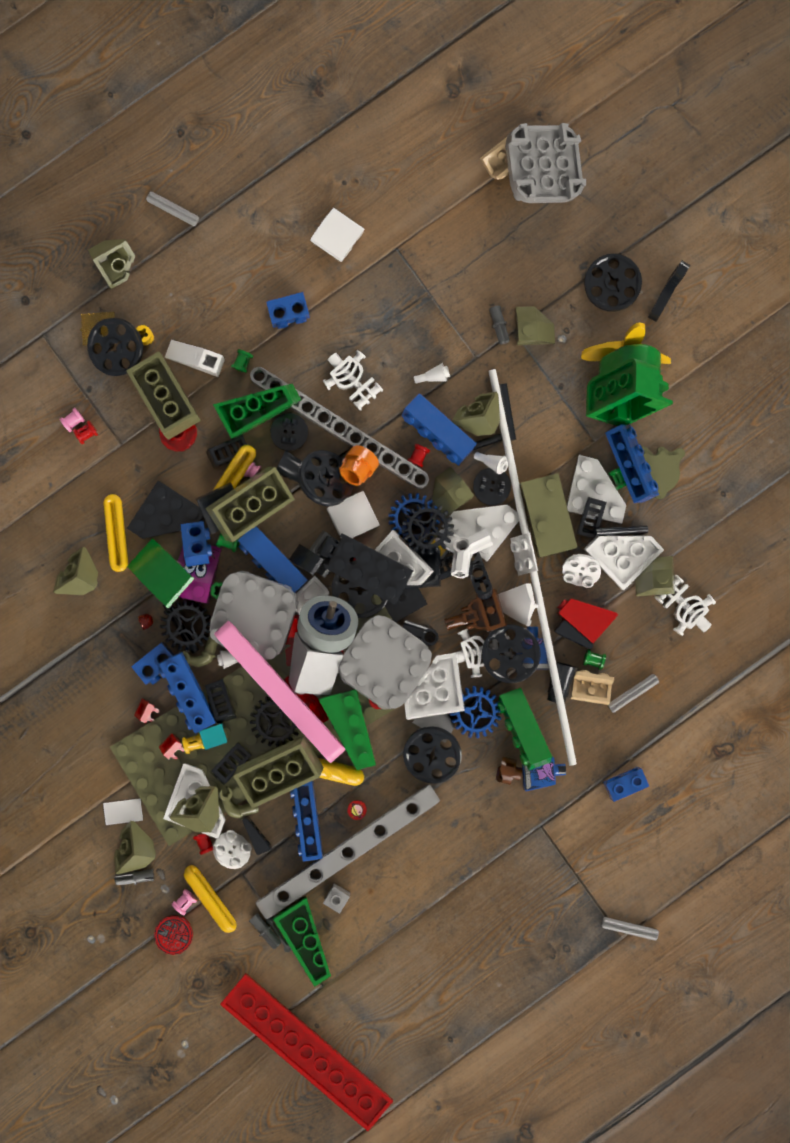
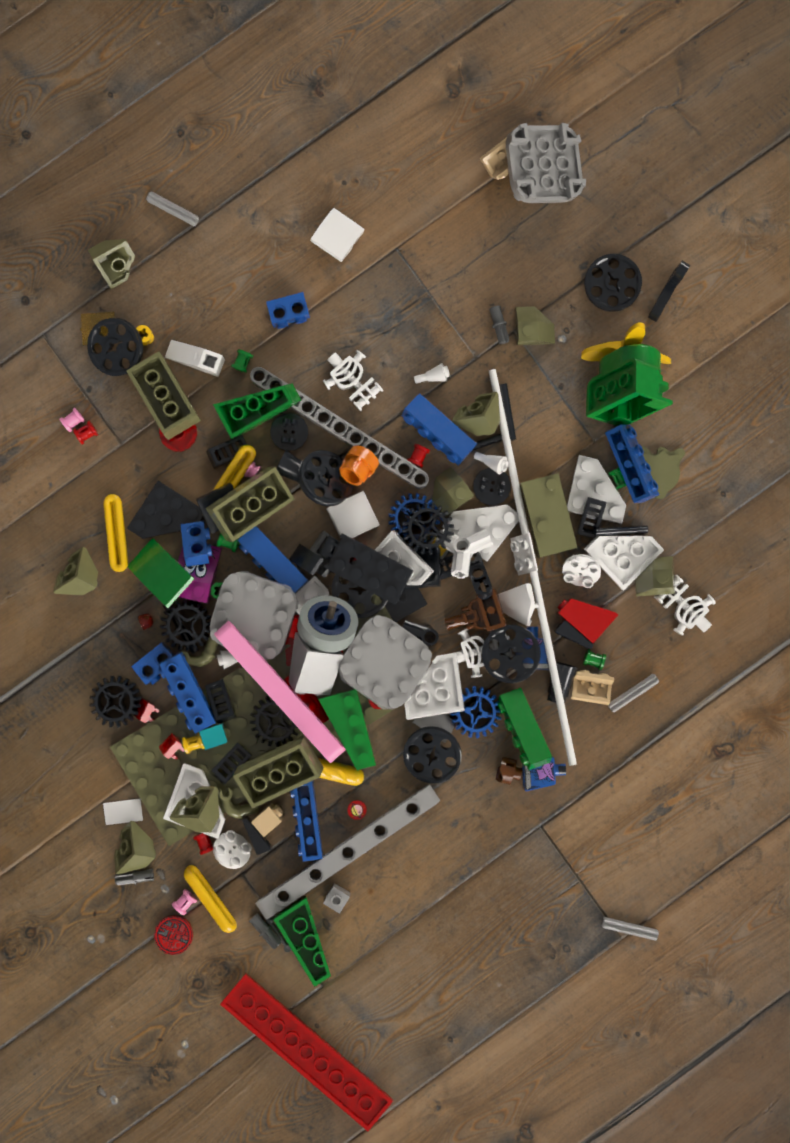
blue brick [603,767,649,802] -> none
none -> black gear [89,676,142,728]
none -> tan brick [251,803,284,837]

